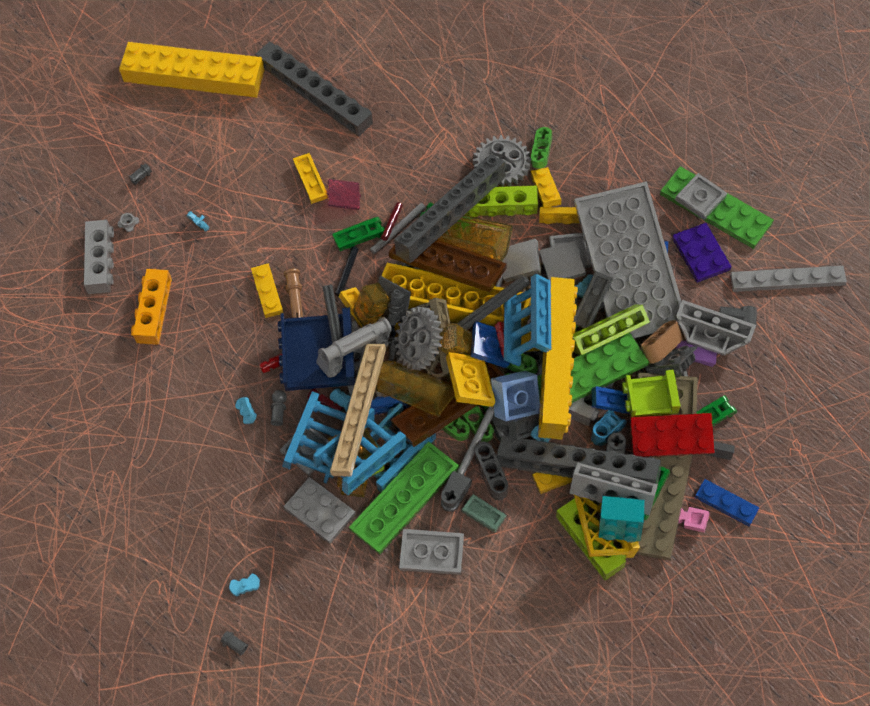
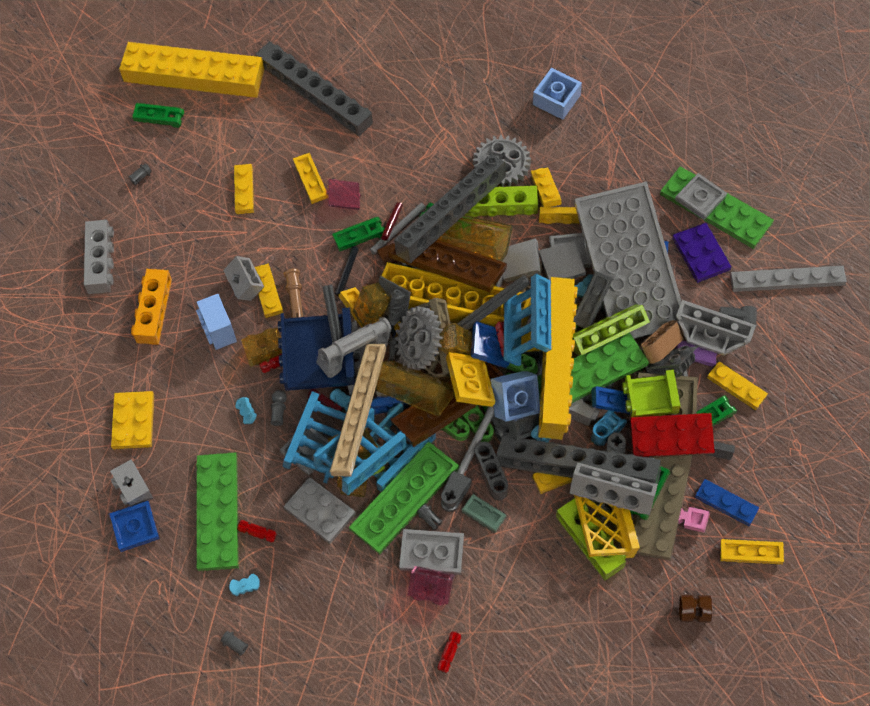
light grey plate [117,213,139,232] -> none
medium azure piece [186,211,210,232] -> none
bright green beam [531,127,552,169] -> none
teal brick [599,496,645,542] -> none
none -> blue plate [109,501,160,552]
none -> light grey brick [110,459,153,506]
none -> yellow plate [111,391,154,449]
none -> green plate [132,103,185,128]
none -> light blue brick [196,294,237,350]
none -> bright green plate [197,453,239,571]
none -> light grey brick [223,256,264,301]
none -> yellow plate [234,164,254,214]
none -> red axle [237,520,277,542]
none -> clear yellow brick [241,328,282,367]
none -> reddish brown tile [377,243,399,266]
none -> clear pink brick [407,566,455,605]
none -> dark grey pin [417,504,443,530]
none -> red axle [437,631,461,673]
none -> light blue brick [533,68,582,120]
none -> reddish brown wheel [679,594,712,623]
none -> yellow plate [707,362,768,410]
none -> yellow plate [720,539,784,565]

